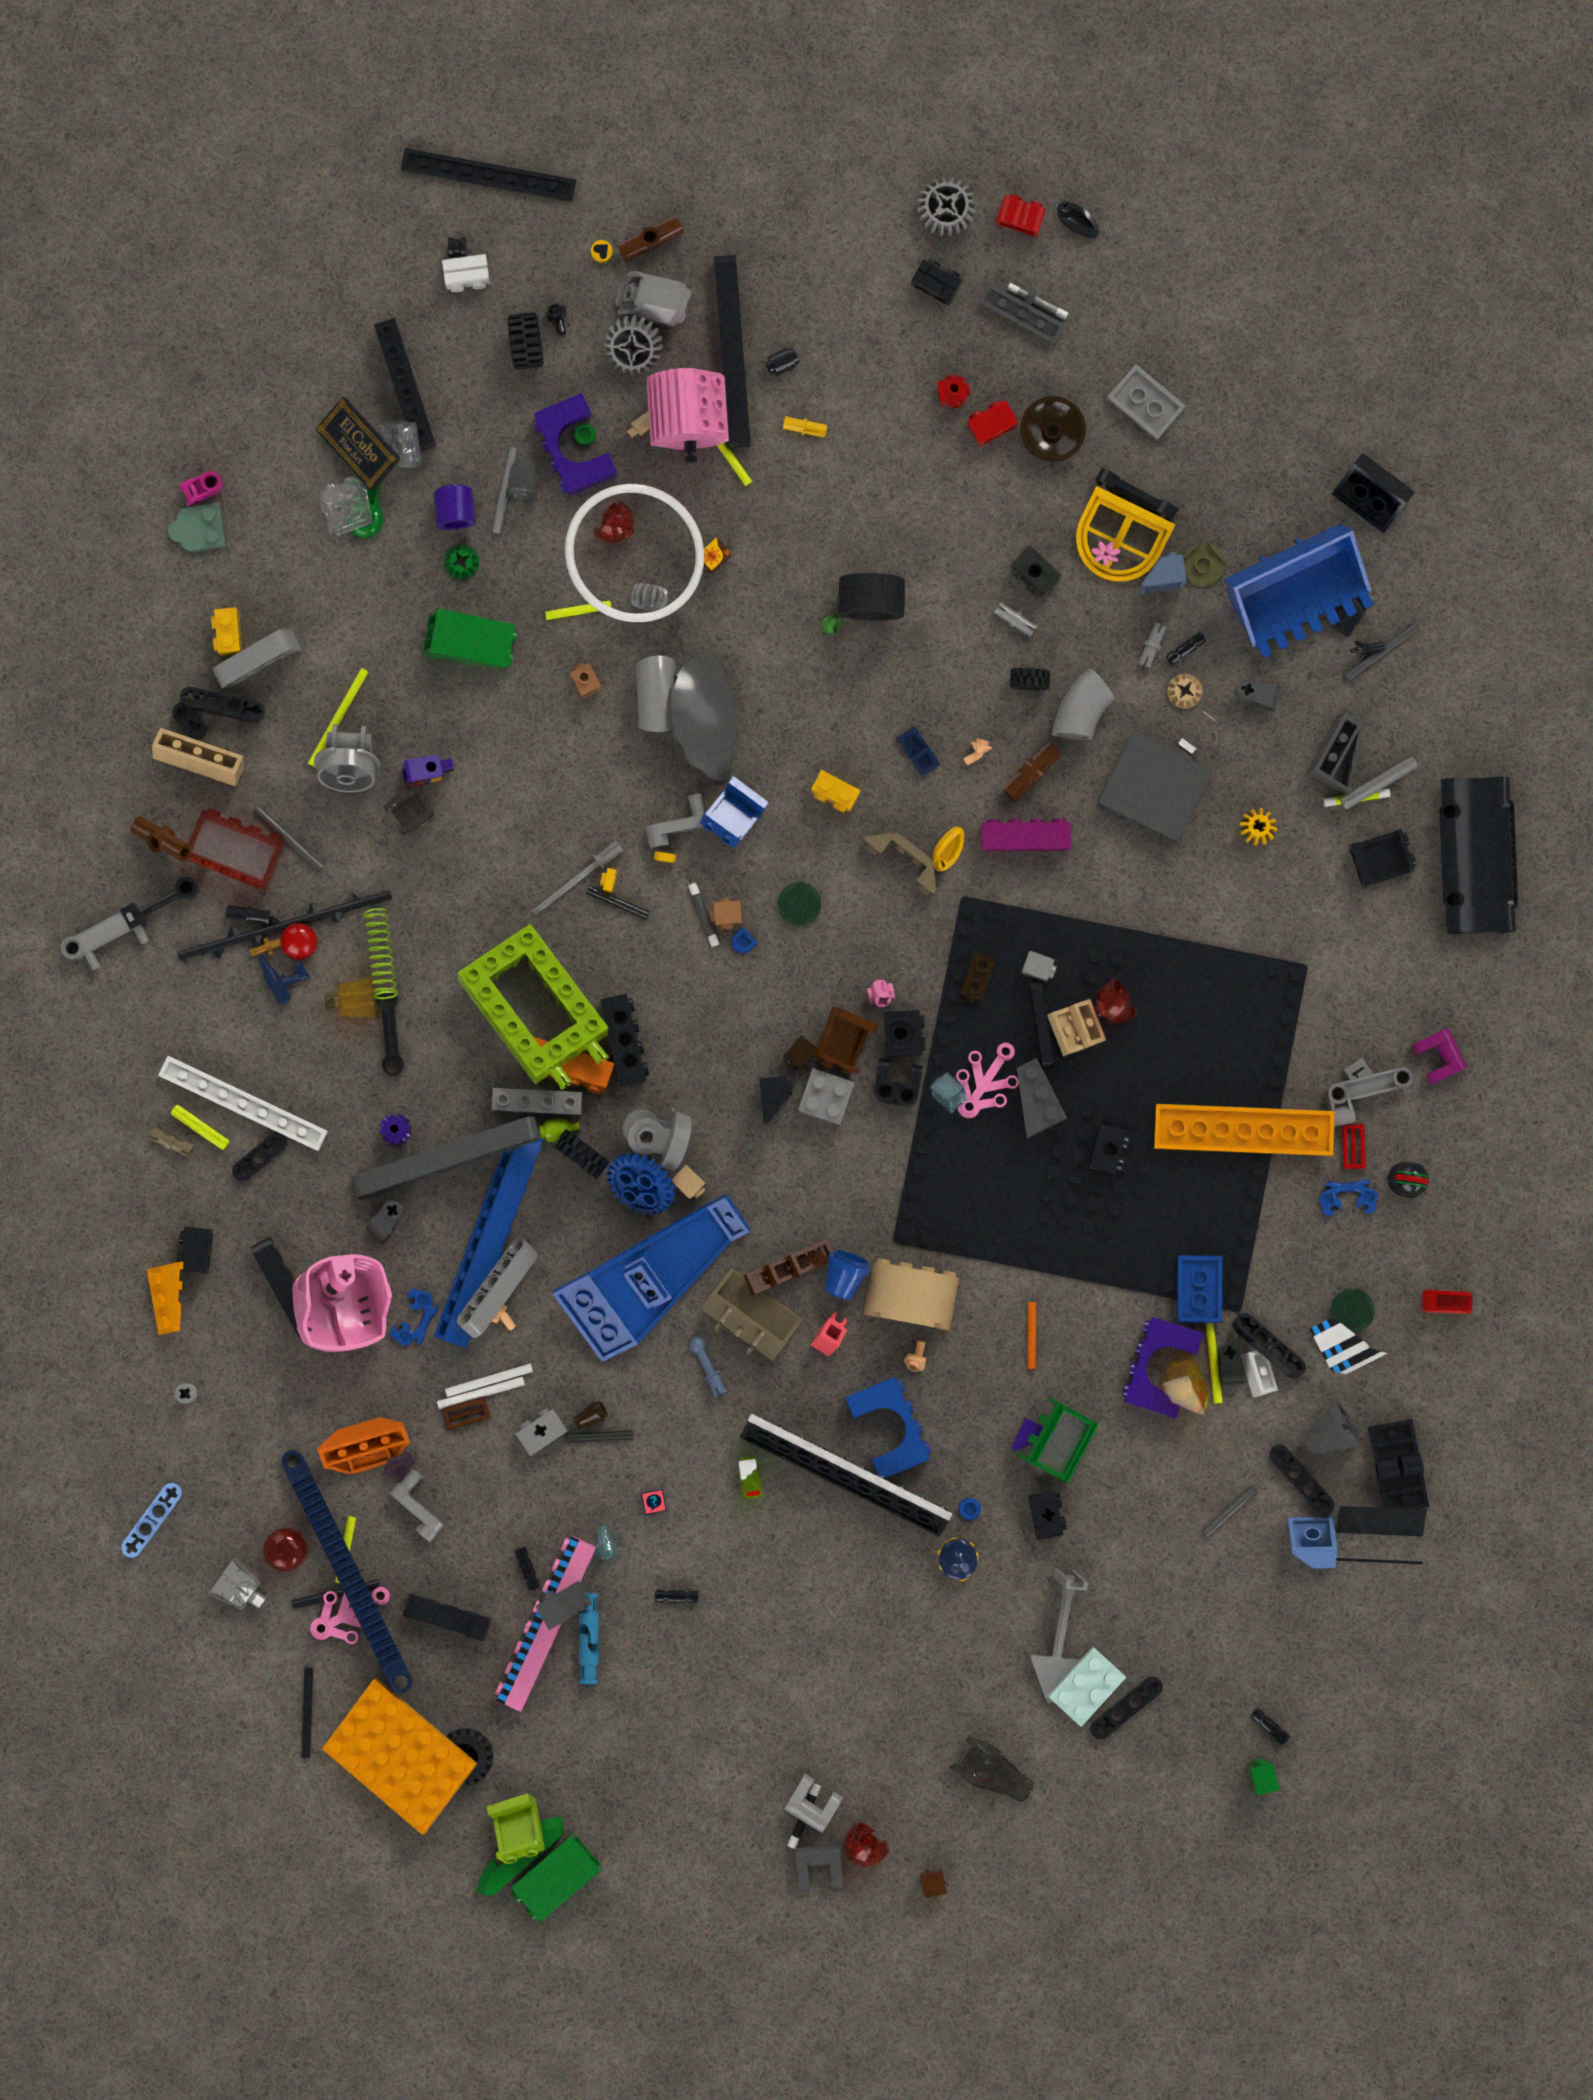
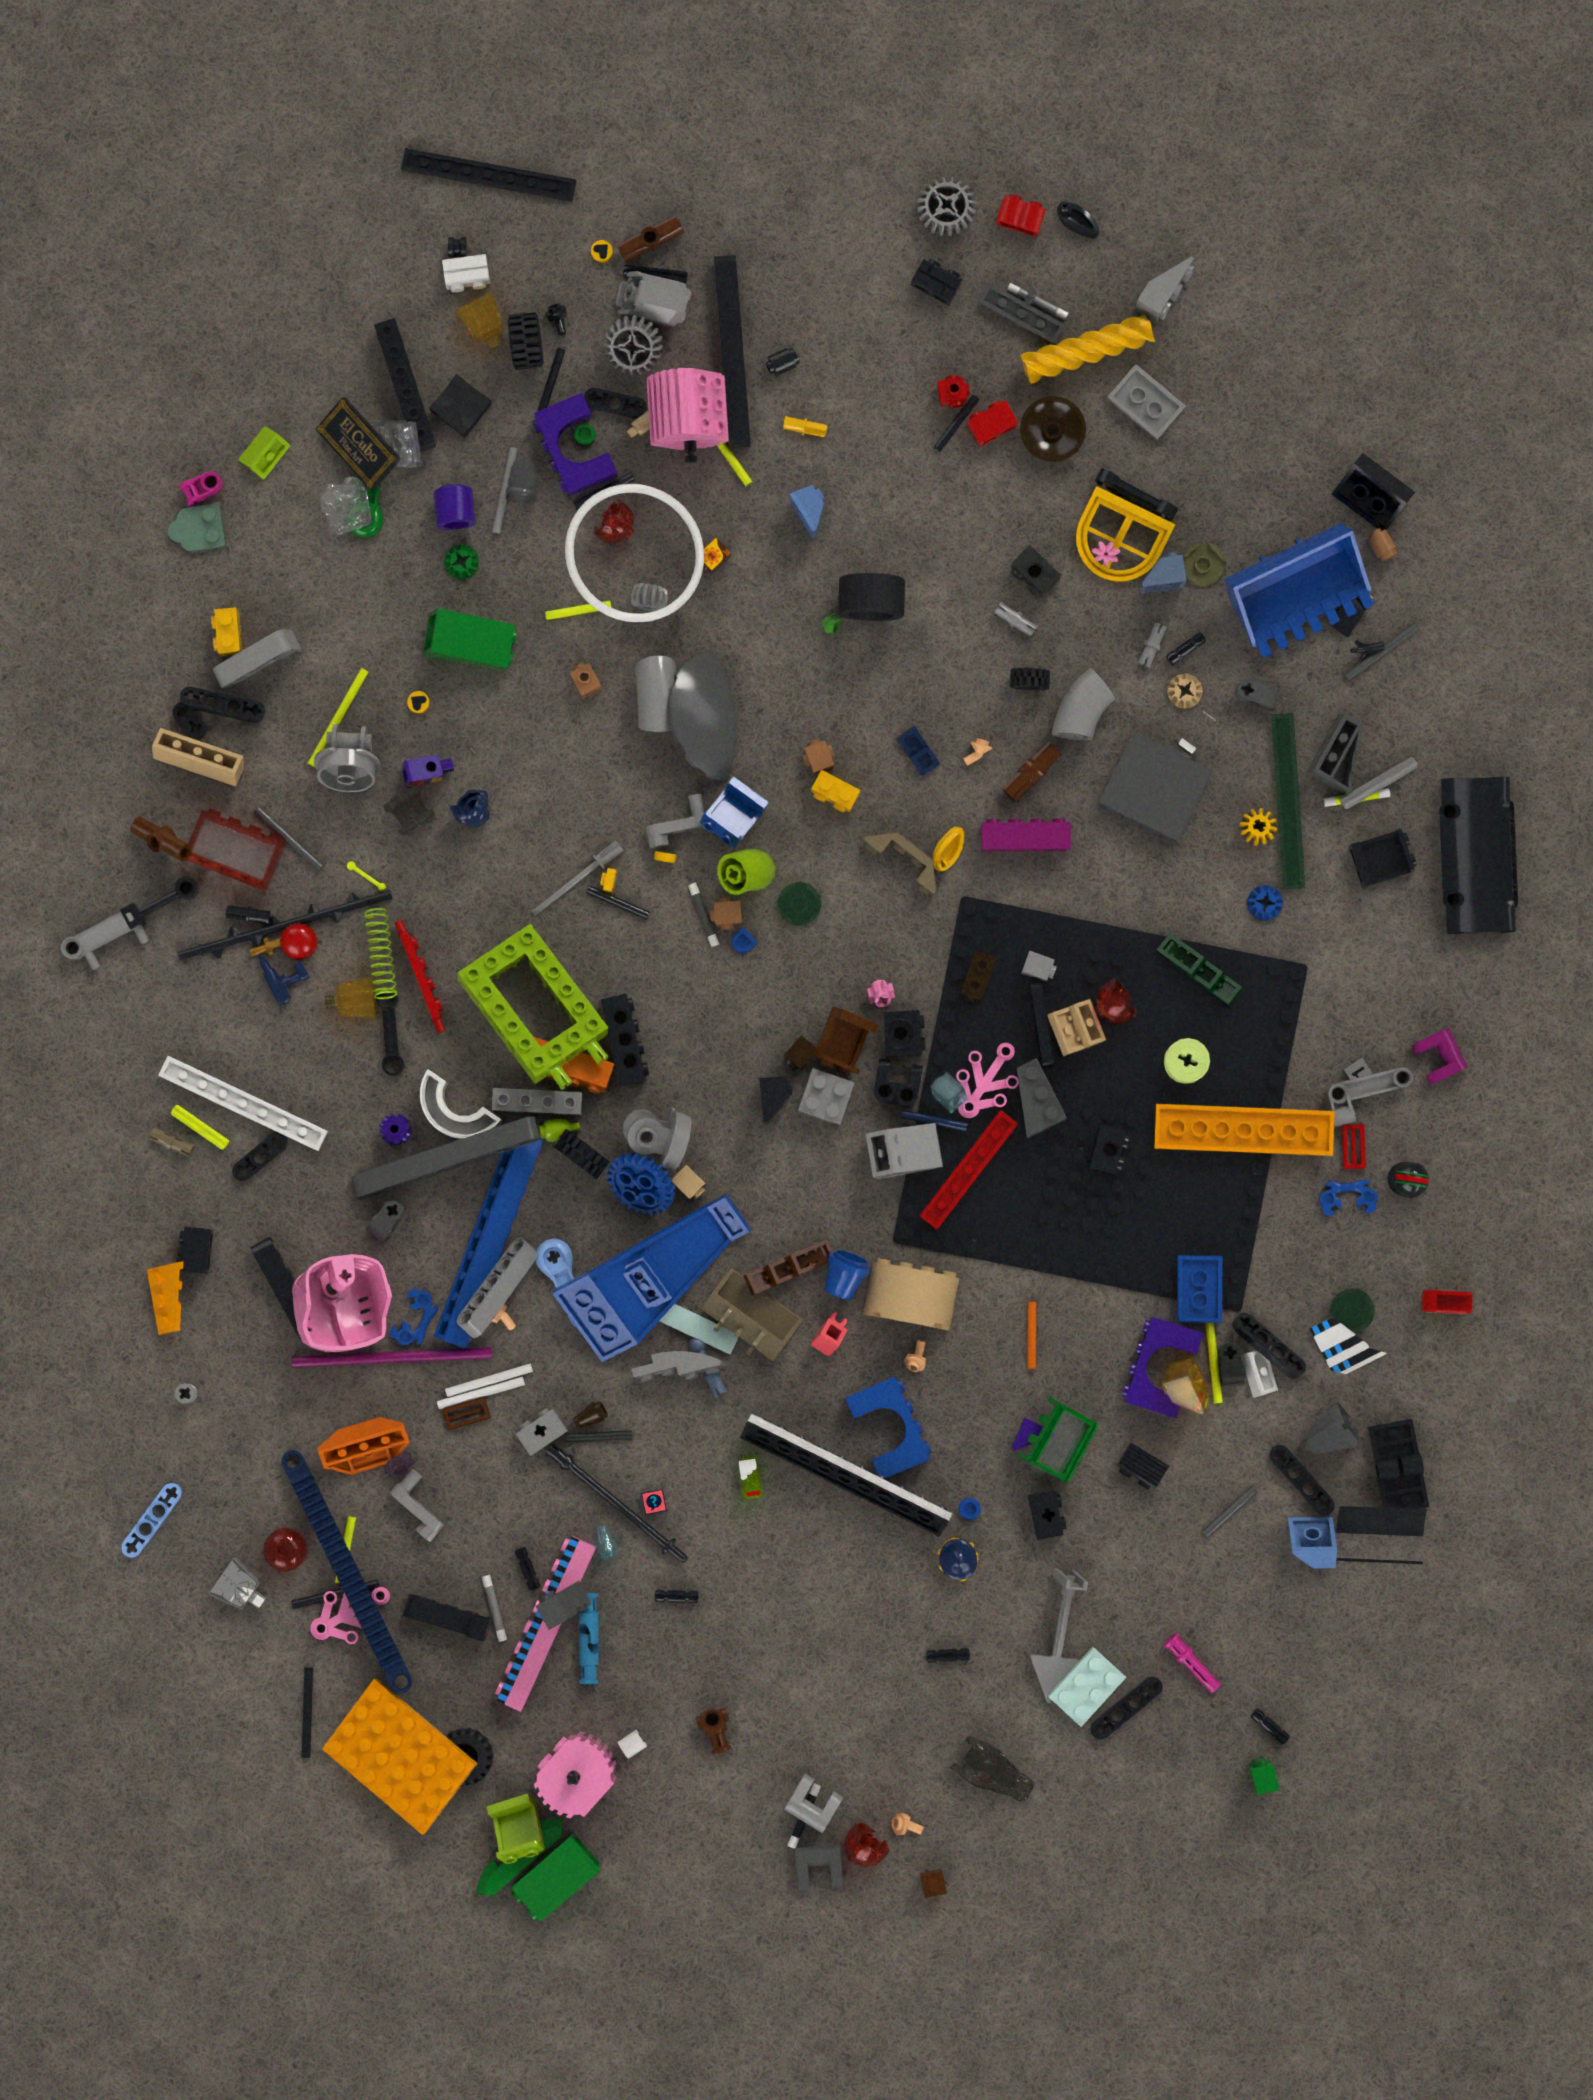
none -> lime panel [238,426,291,480]
none -> magenta piece [291,1347,492,1368]
none -> neon yellow hinge [347,861,386,891]
none -> red plate [394,920,446,1034]
none -> yellow tile [407,691,430,714]
none -> white brick [420,1069,503,1139]
none -> black brick [429,374,492,438]
none -> dark blue hair [450,790,490,828]
none -> clear yellow torso [455,292,504,349]
none -> light grey bar [481,1575,507,1642]
none -> bright pink piece [534,1731,617,1818]
none -> light blue beam [536,1238,576,1327]
none -> black bar [538,348,566,411]
none -> black bar [545,1443,688,1563]
none -> black bar [573,472,635,510]
none -> black beam [584,388,647,418]
none -> white beam [618,1730,647,1759]
none -> black axle [623,265,688,284]
none -> light grey slope [632,1351,725,1382]
none -> light aqua tile [659,1304,739,1355]
none -> reddish brown connector [695,1708,731,1754]
none -> lime brick [717,849,776,895]
none -> medium blue slope [790,485,825,539]
none -> medium nougat brick [802,739,835,775]
none -> light grey slope [866,1123,943,1180]
none -> light nougat plate [891,1813,924,1835]
none -> dark blue piece [901,1110,967,1132]
none -> red plate [919,1110,1018,1230]
none -> black axle [926,1648,970,1663]
none -> black piece [934,394,979,452]
none -> yellow piece [1020,313,1155,384]
none -> black brick [1116,1442,1169,1490]
none -> light grey slope [1135,257,1195,324]
none -> dark green slope [1157,933,1243,1006]
none -> dark pink pin [1163,1632,1221,1694]
none -> yellowish green piece [1164,1038,1210,1084]
none -> blue gear [1247,885,1283,921]
none -> clear green tile [1271,713,1305,890]
none -> medium nougat brick [1367,528,1397,562]

